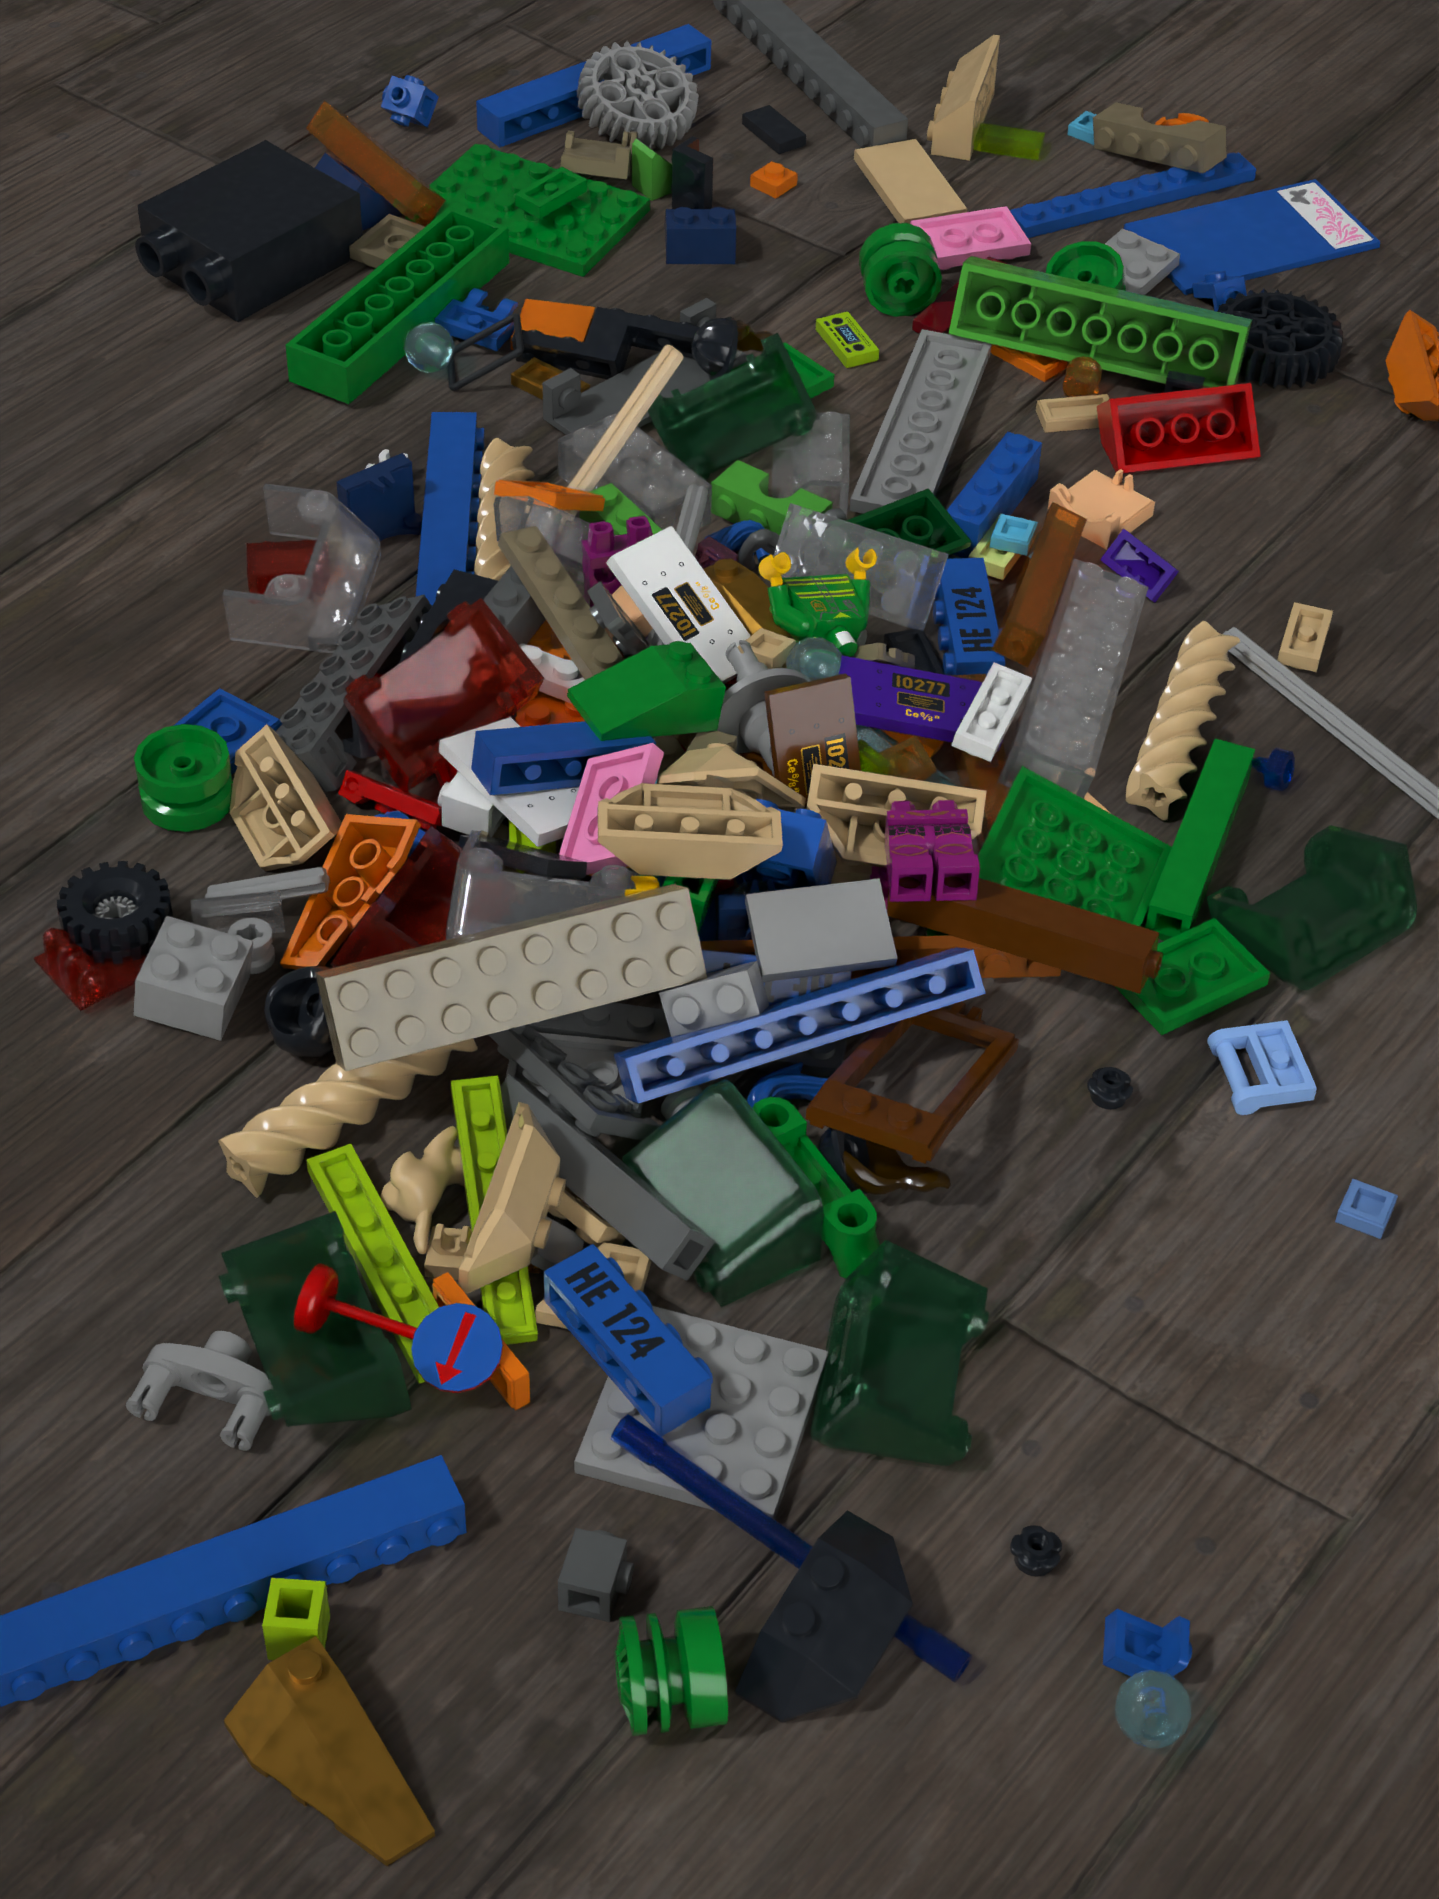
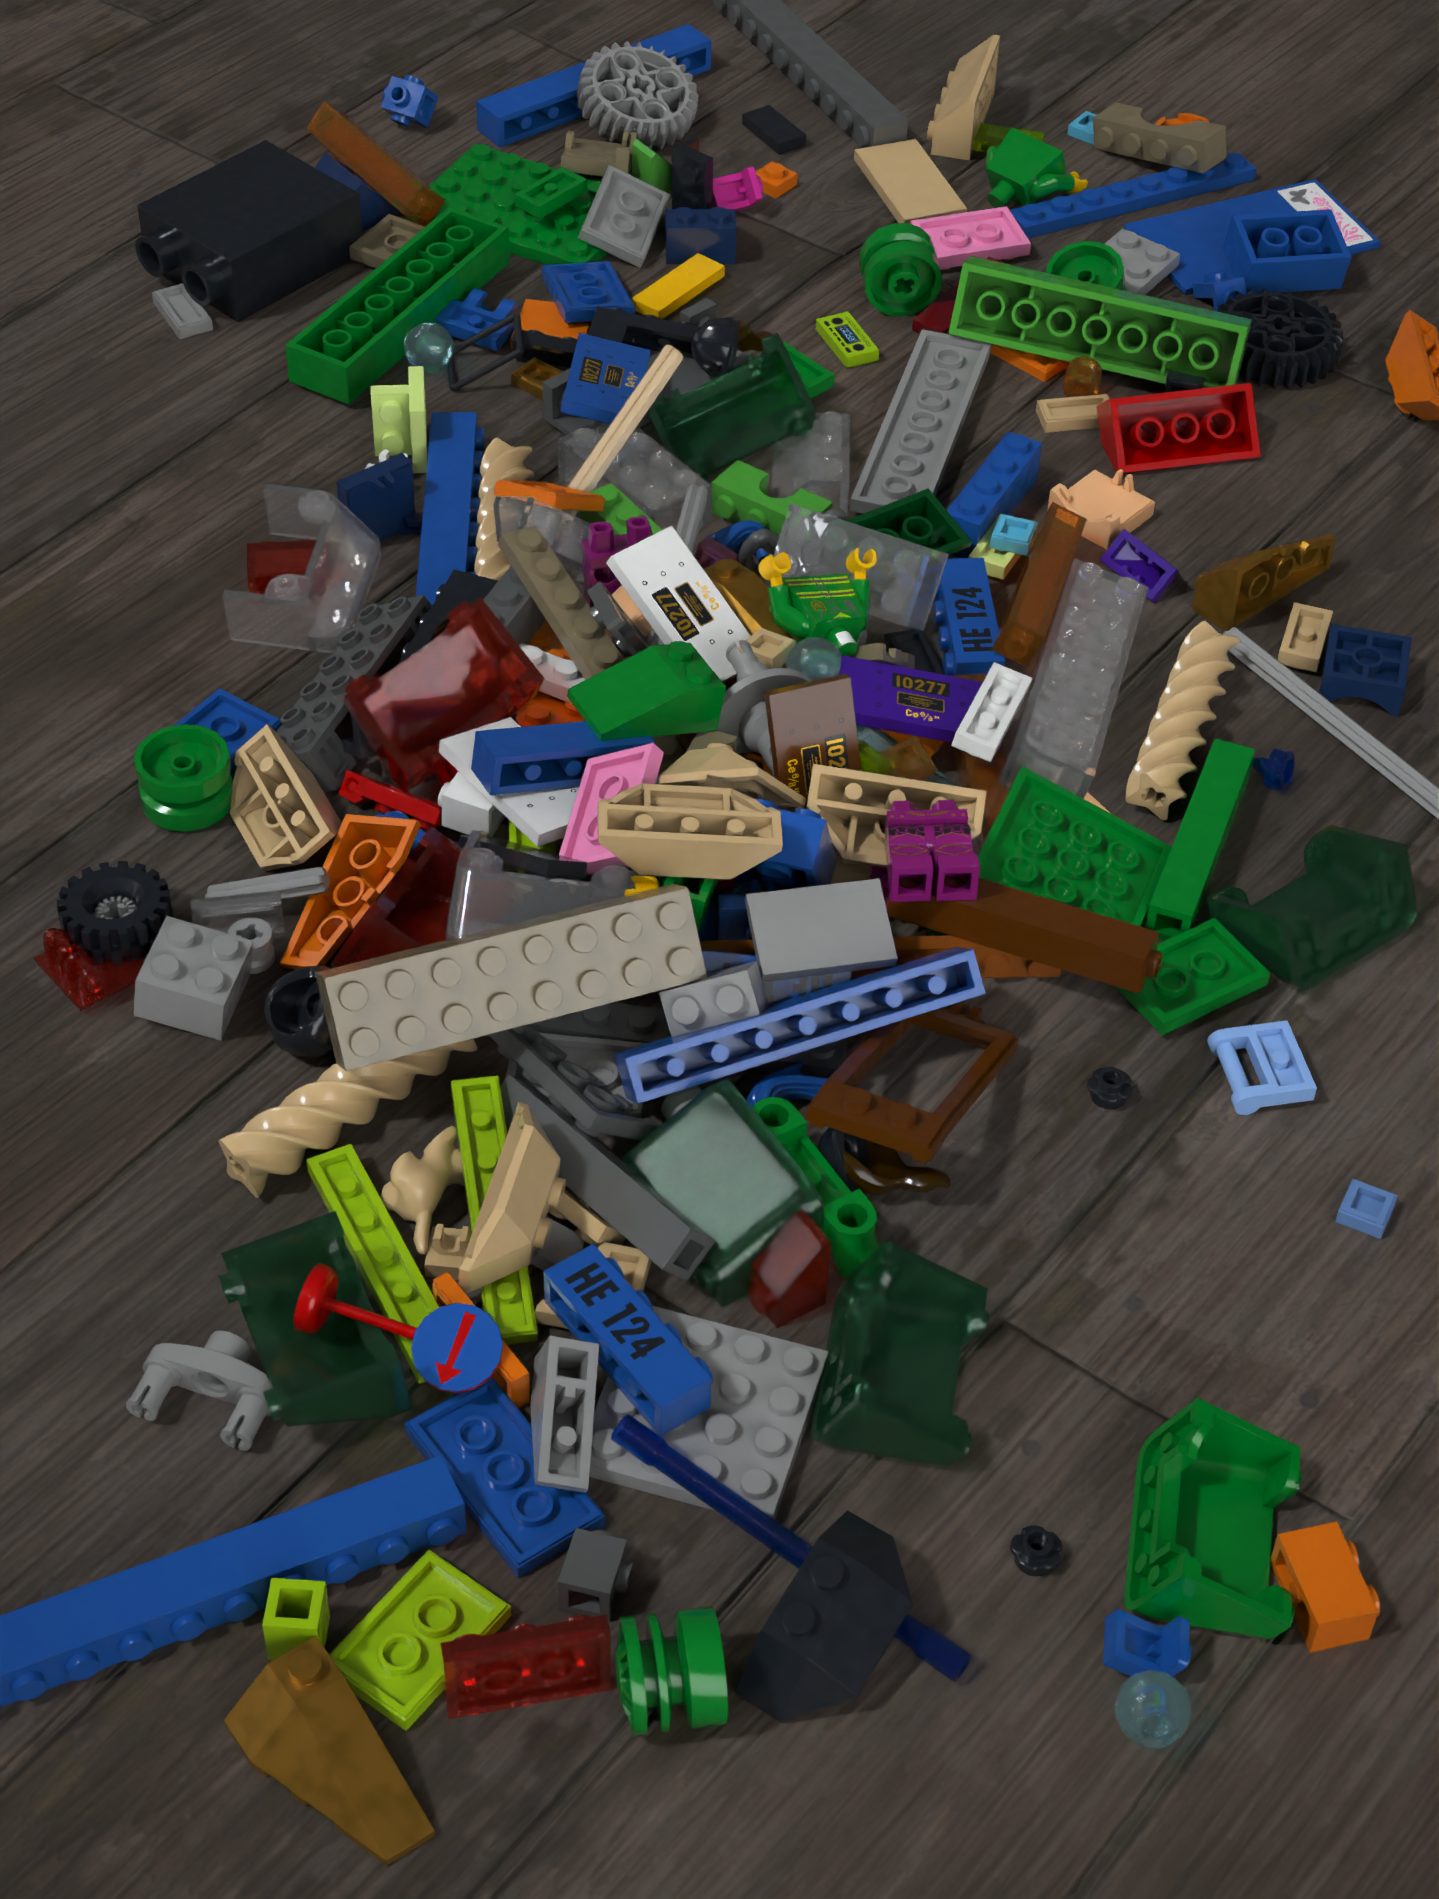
none -> light grey tile [152,283,213,340]
none -> lime tile [329,1550,511,1731]
none -> yellowish green bracket [371,366,428,473]
none -> blue tile [404,1377,605,1578]
none -> clear red plate [440,1614,611,1719]
none -> light grey slope [530,1336,599,1493]
none -> blue tile [542,261,635,323]
none -> blue tile [560,333,651,425]
none -> light grey tile [578,165,670,268]
none -> yellow tile [631,253,725,319]
none -> dark pink bracket [712,166,763,211]
none -> clear red slope [748,1210,831,1328]
none -> green torso [985,128,1089,208]
none -> green windscreen [1124,1398,1302,1639]
none -> pearl gold wedge [1192,534,1336,631]
none -> blue brick [1223,209,1352,294]
none -> orange brick [1270,1521,1380,1653]
none -> dark blue piece [1319,624,1412,716]

